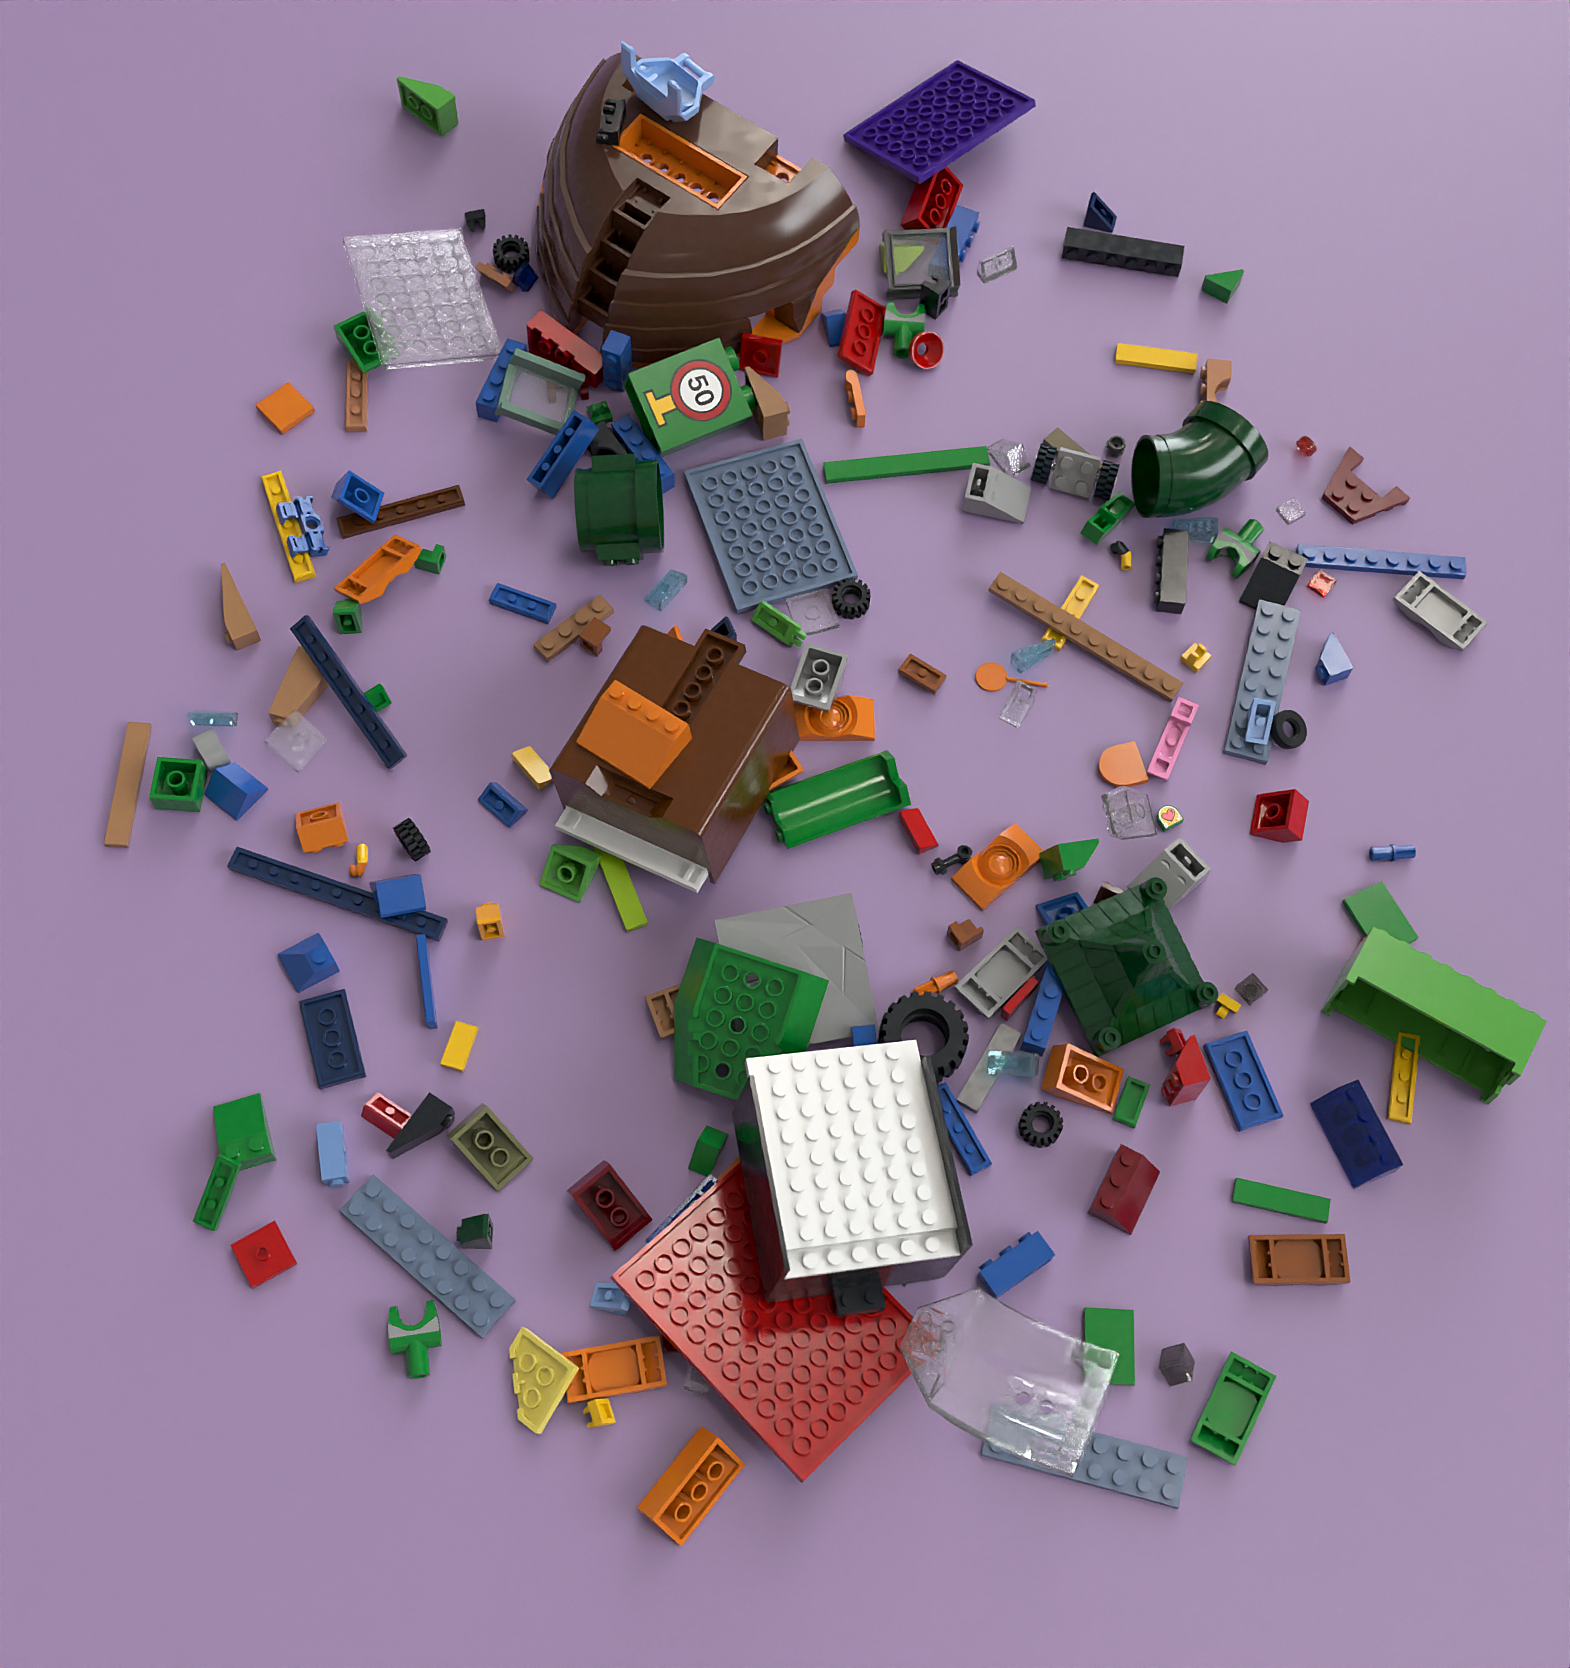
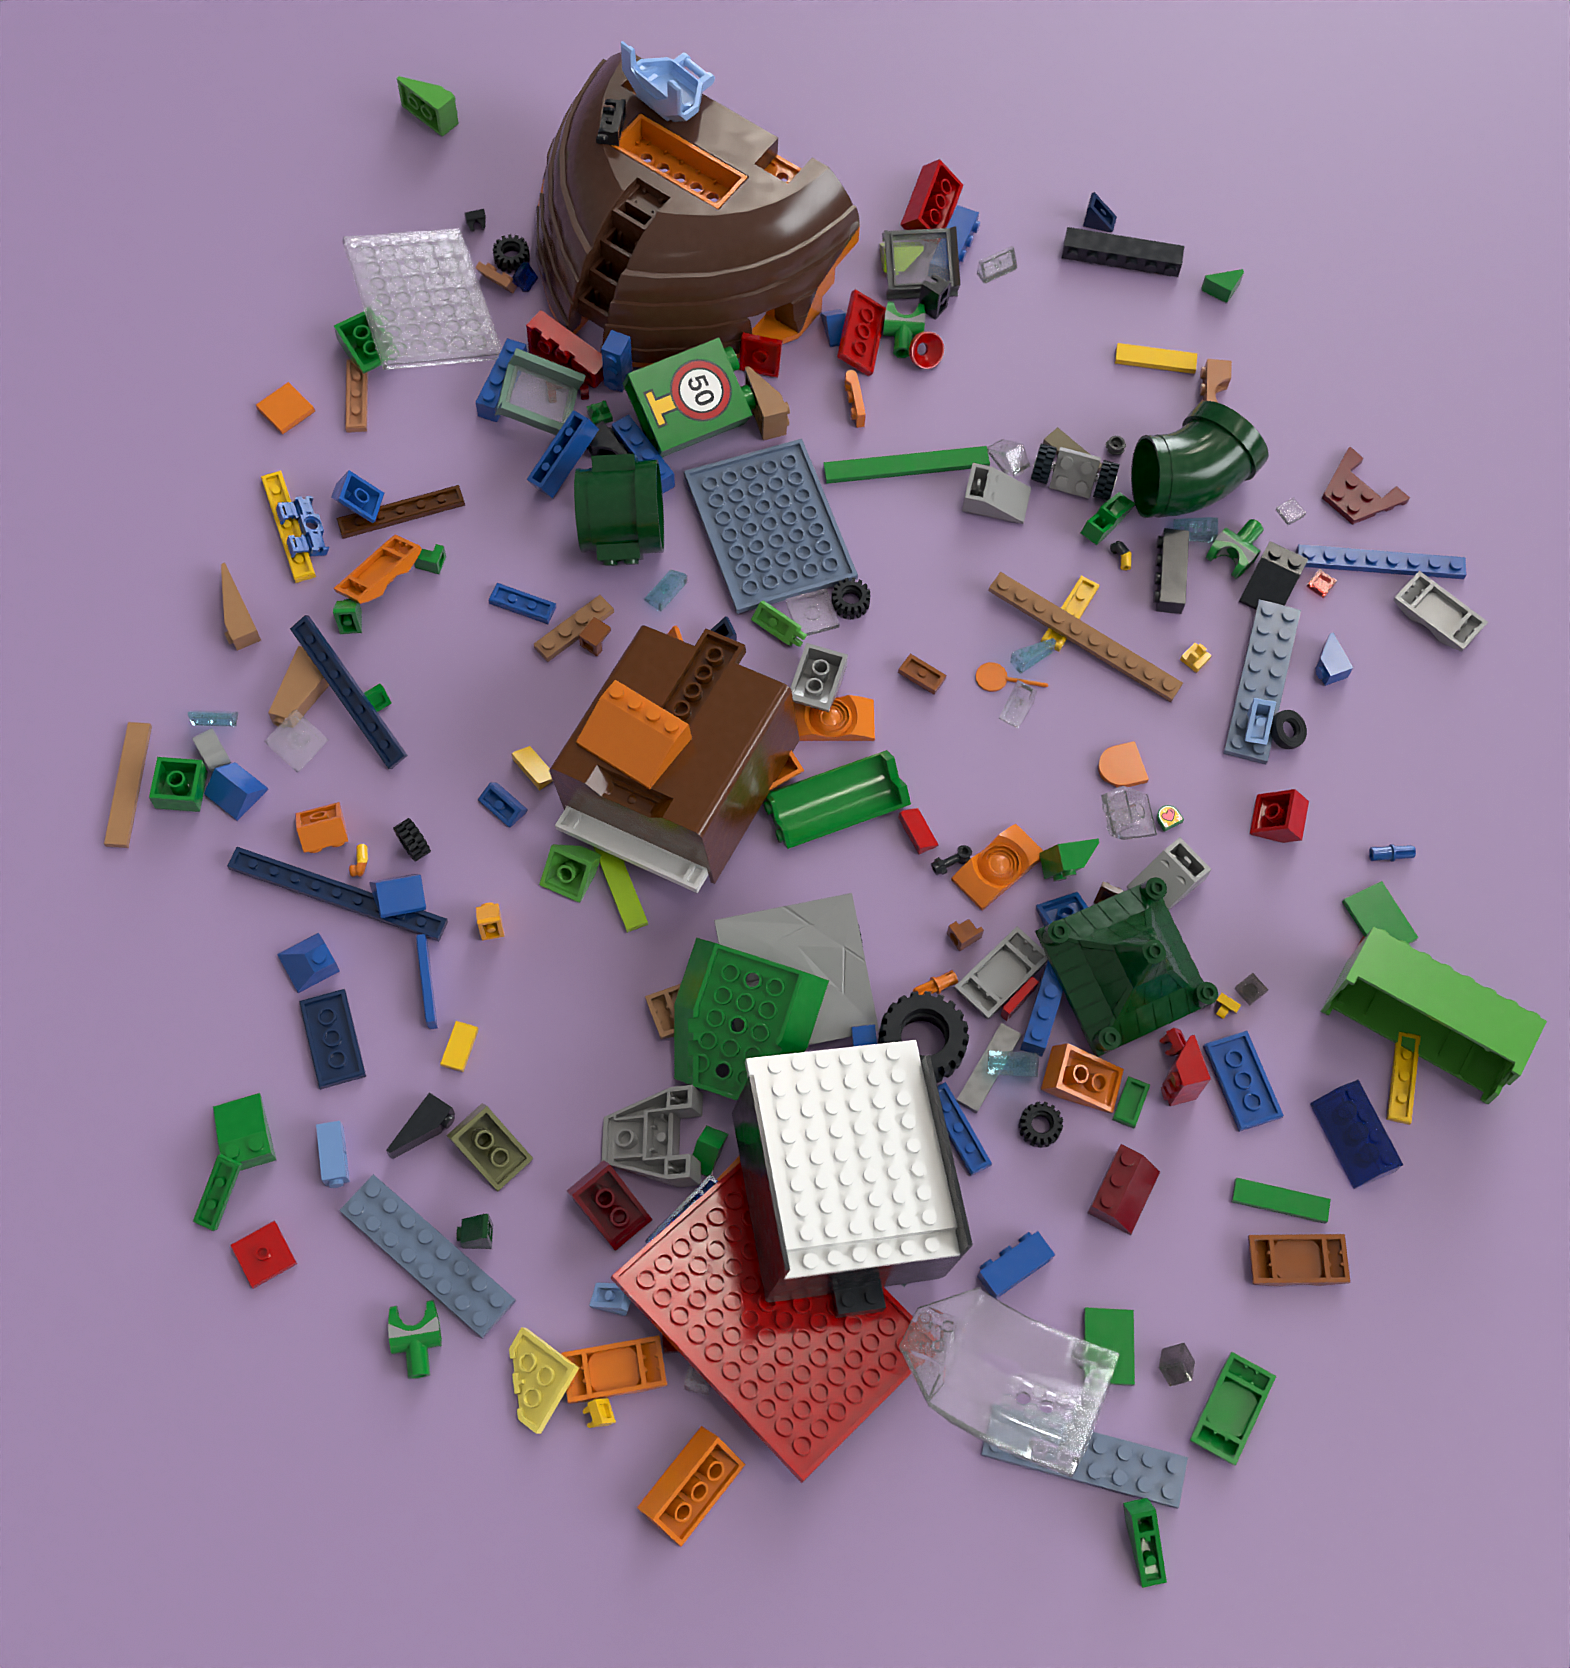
red slope [361,1092,412,1139] -> none
dark purple plate [843,60,1036,184] -> none
bright pink slope [1146,697,1199,781] -> none
clear red tile [1296,436,1317,457] -> none
none -> light grey wedge [602,1085,703,1187]
none -> green slope [1123,1498,1167,1588]

